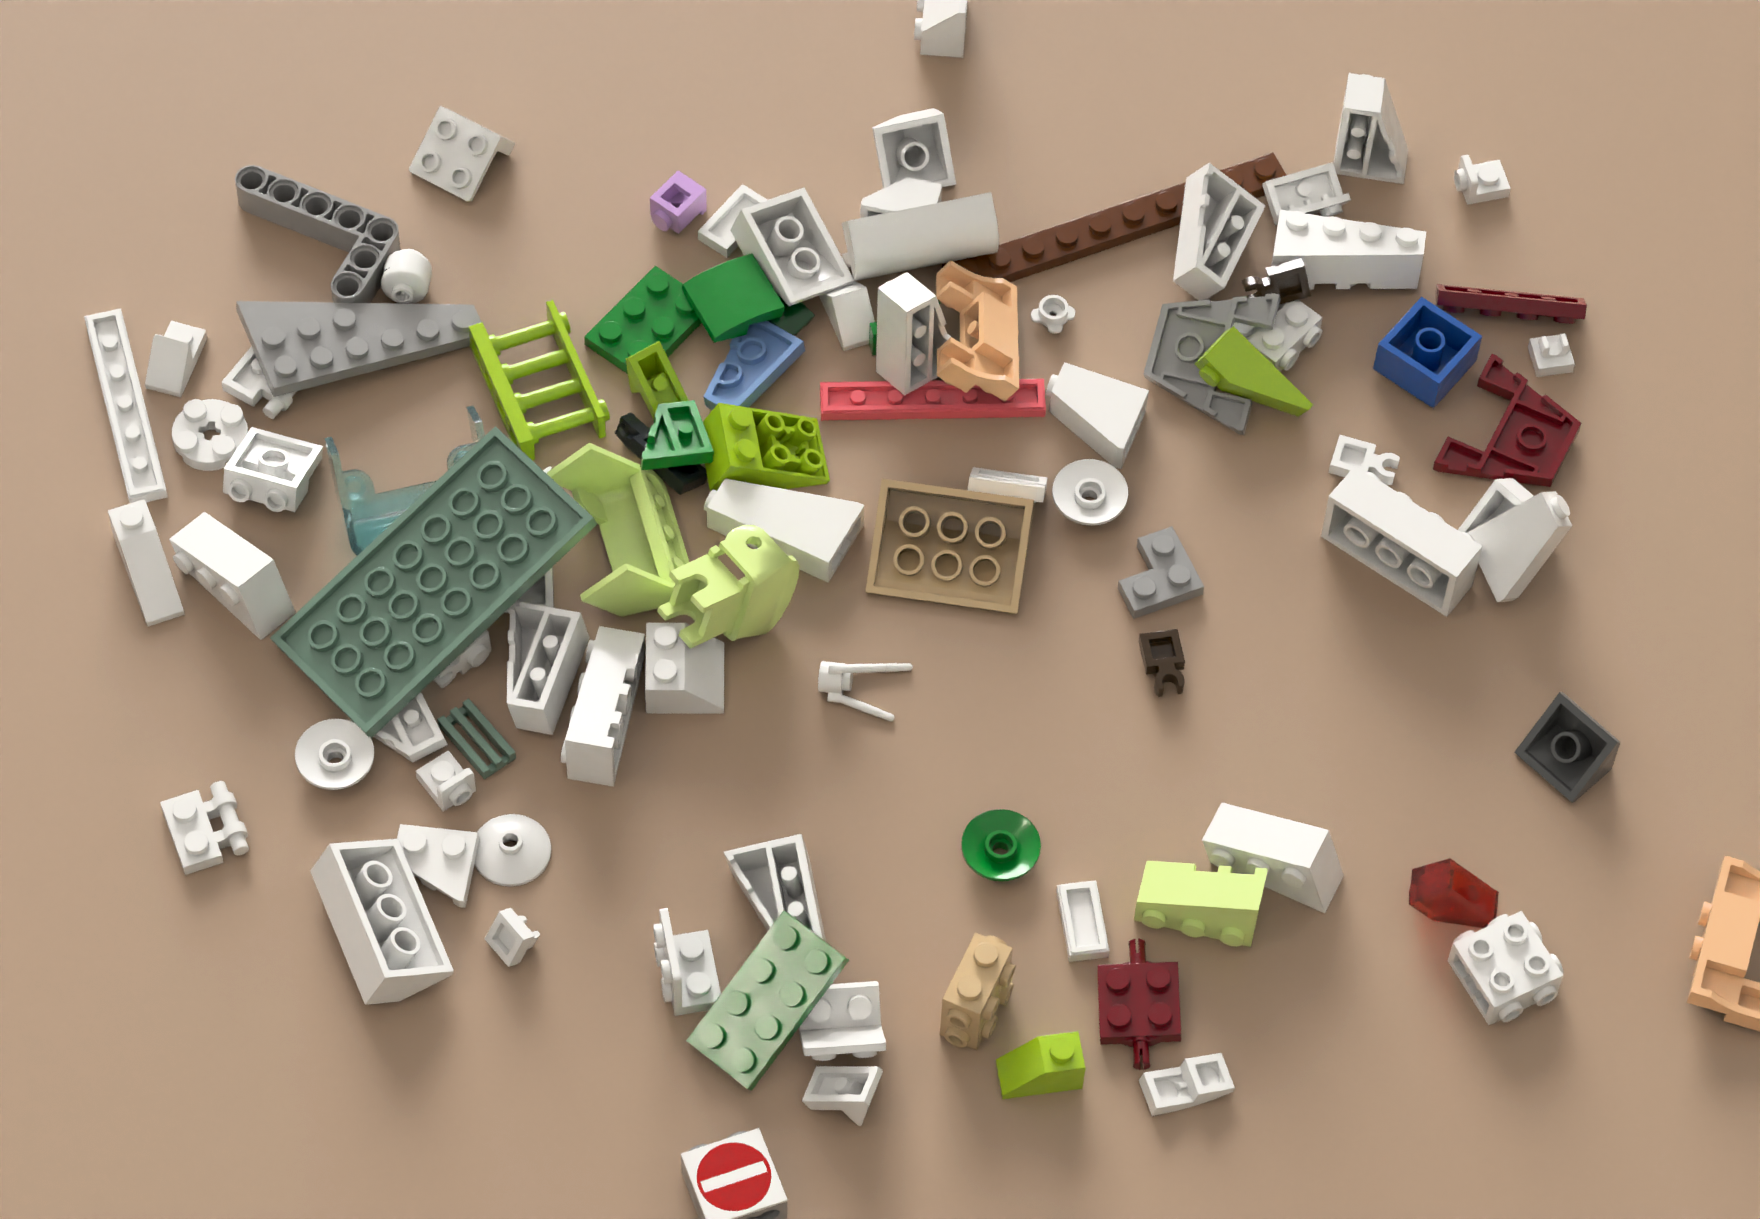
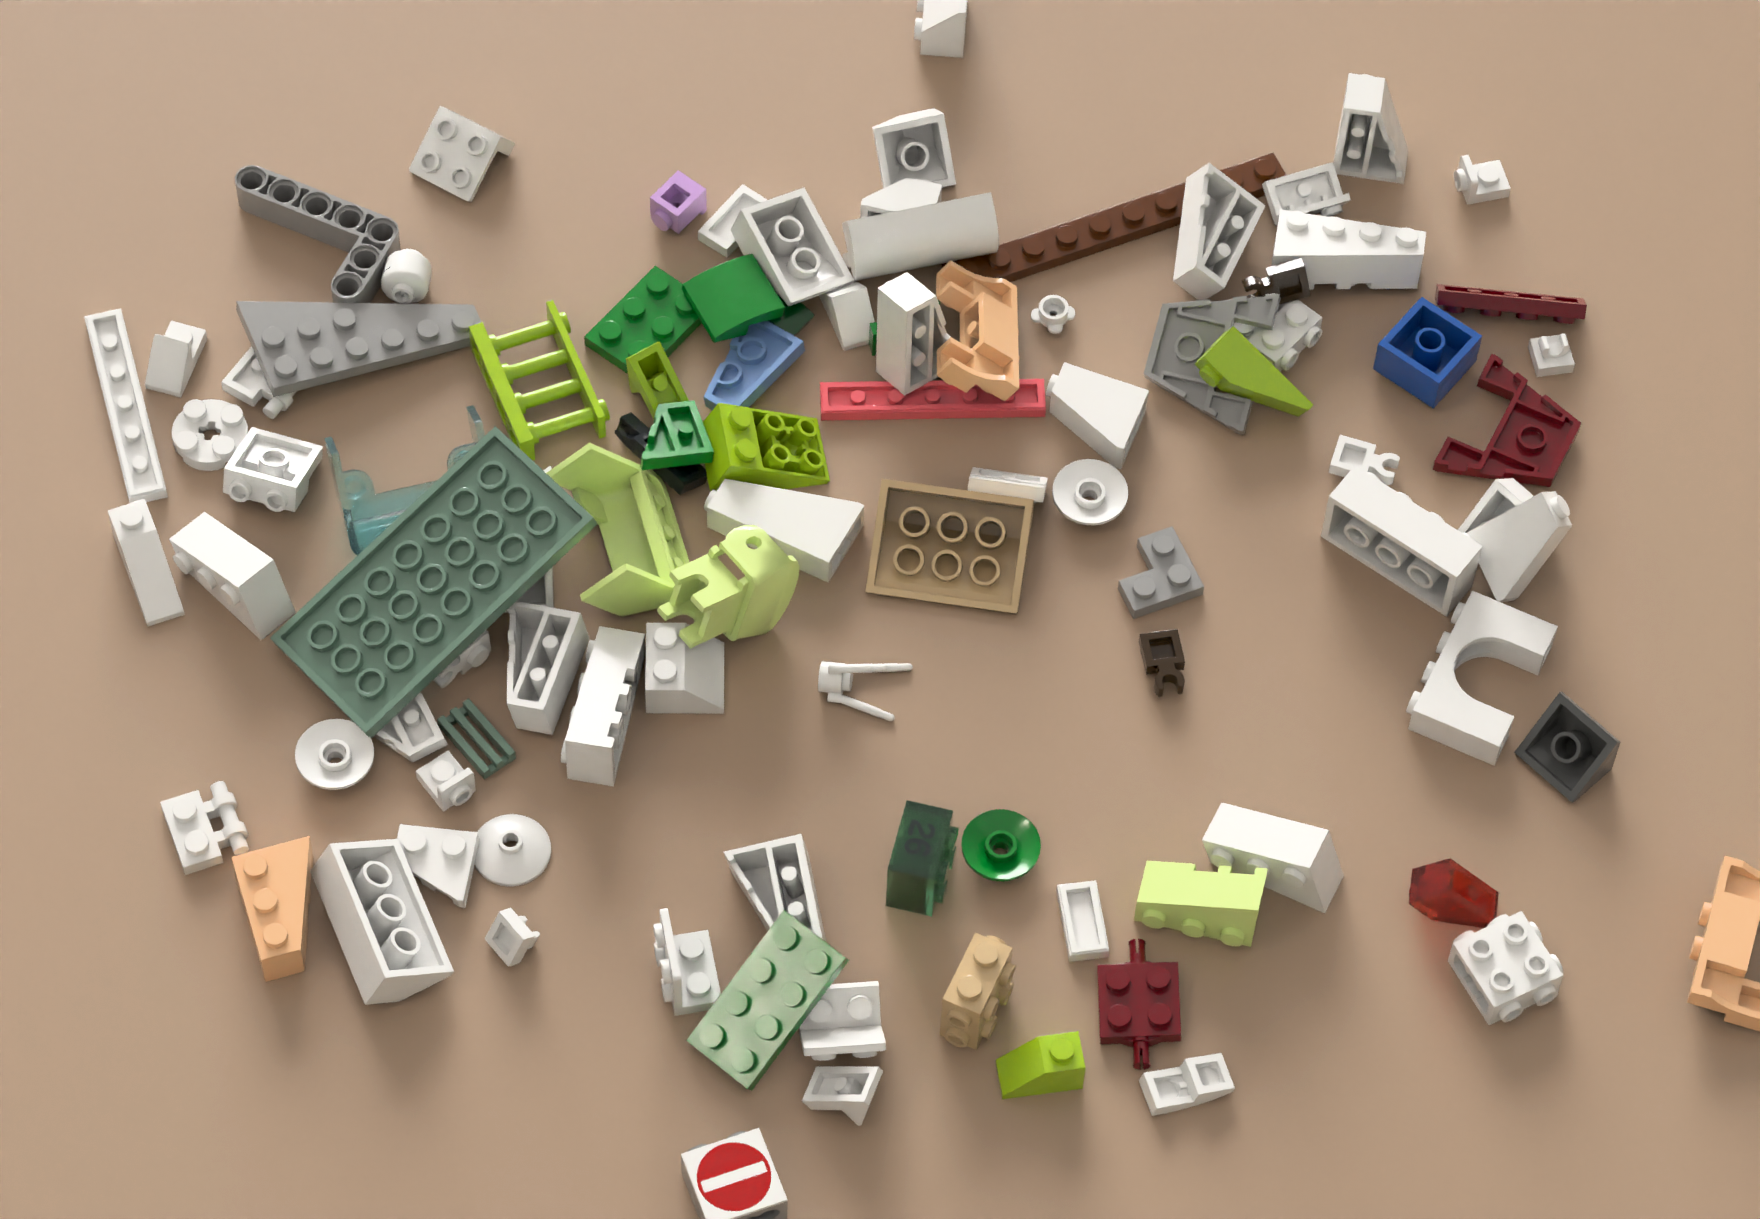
none -> light nougat wedge [231,836,313,982]
none -> clear green brick [886,800,959,917]
none -> white arch [1406,591,1558,766]

